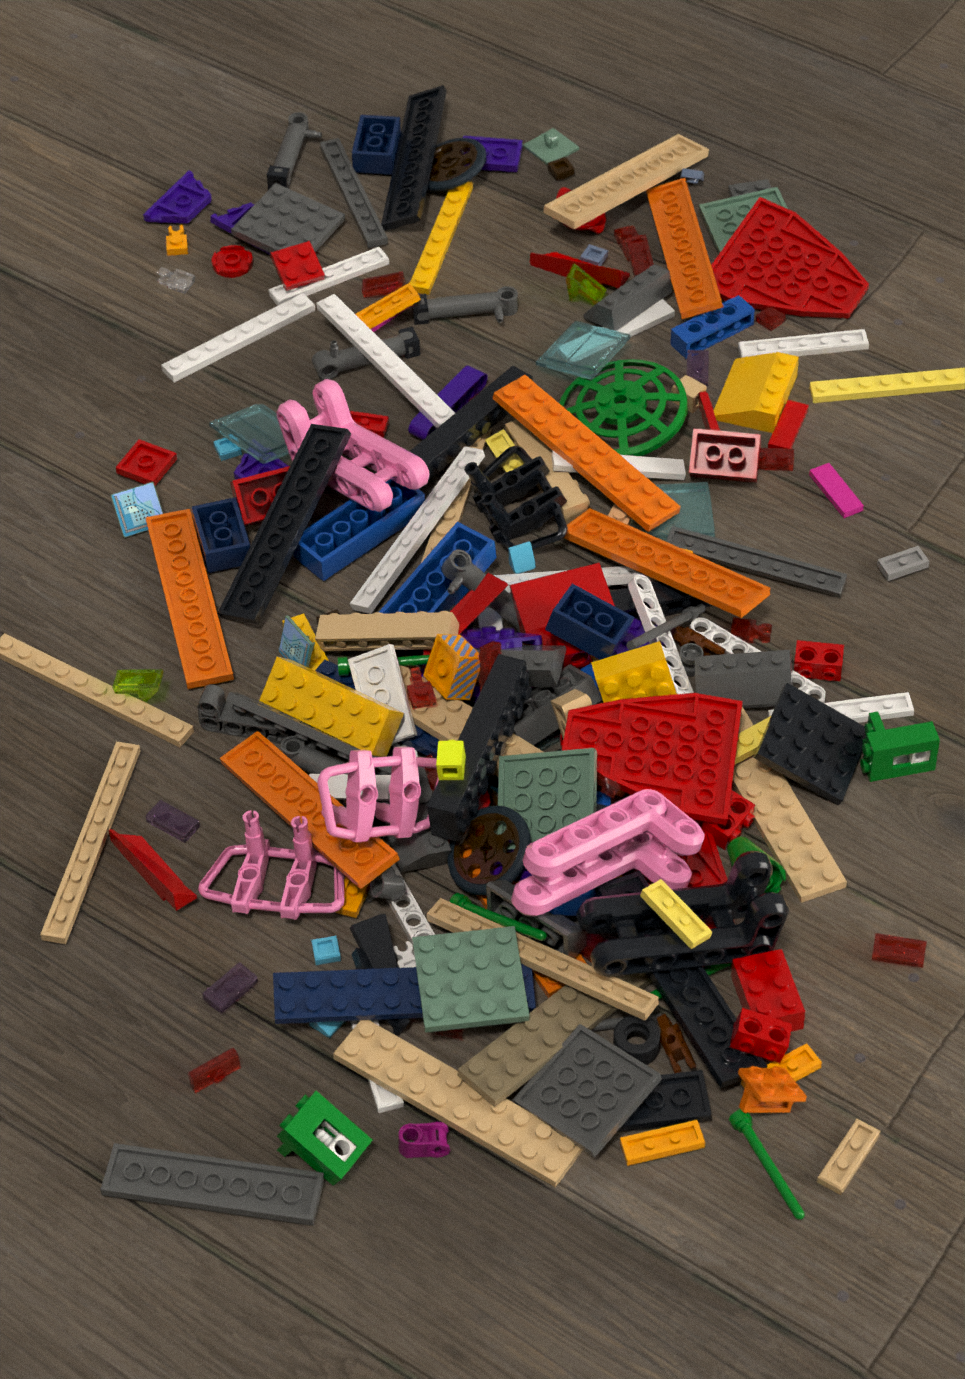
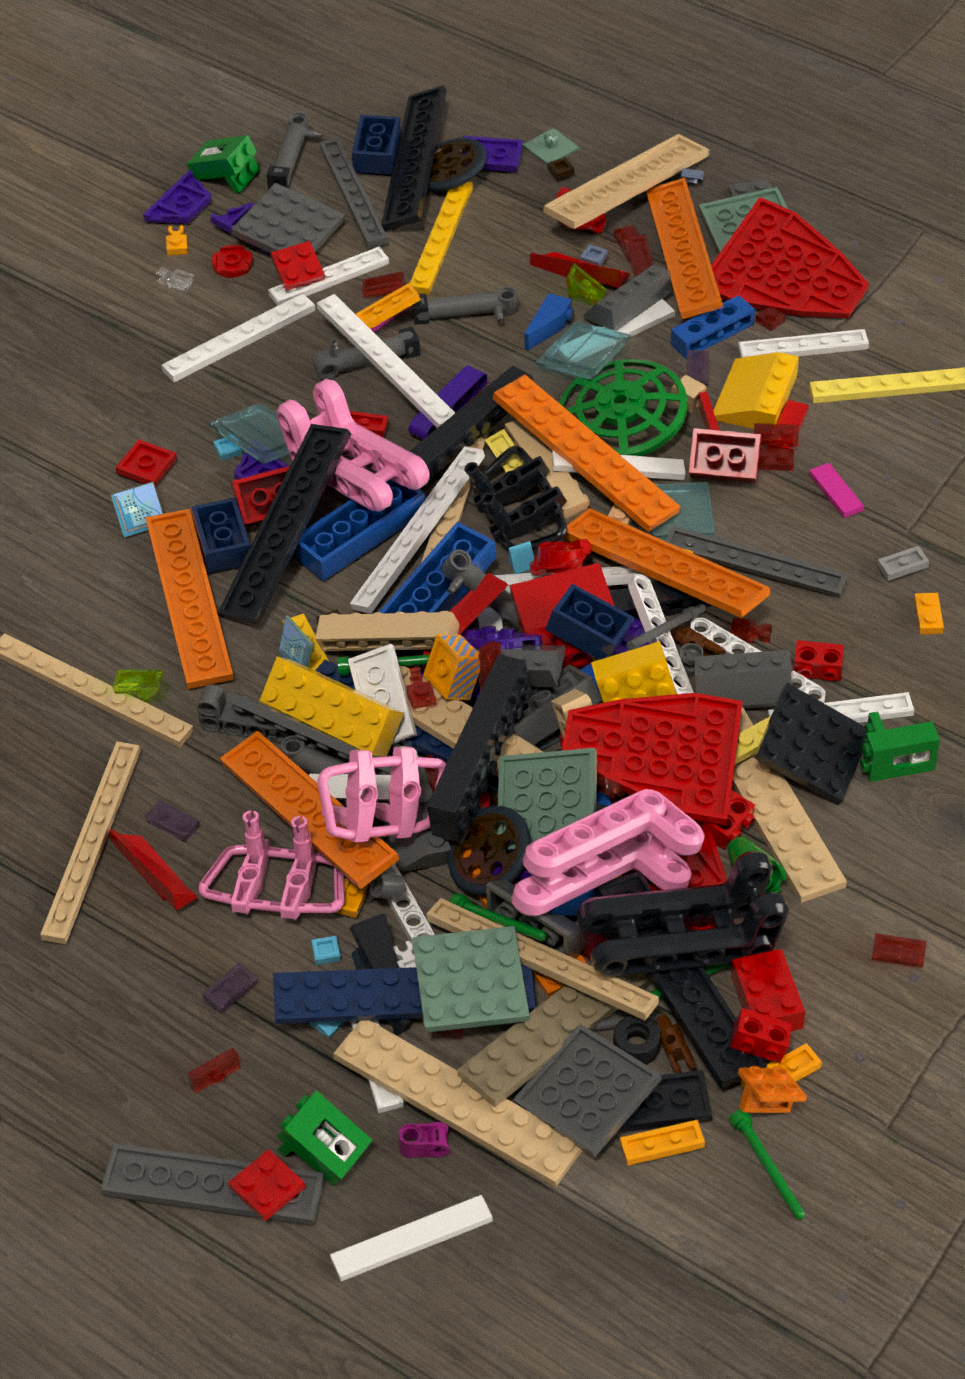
neon yellow brick [436,740,466,780] -> none
light yellow plate [640,879,712,949] -> none
tan tile [817,1119,880,1195] -> none
none -> green brick [186,135,260,193]
none -> red plate [228,1149,306,1221]
none -> white tile [330,1195,493,1281]
none -> blue slope [524,293,574,350]
none -> red piece [530,539,591,576]
none -> clear red plate [754,423,798,447]
none -> light orange plate [914,593,944,634]

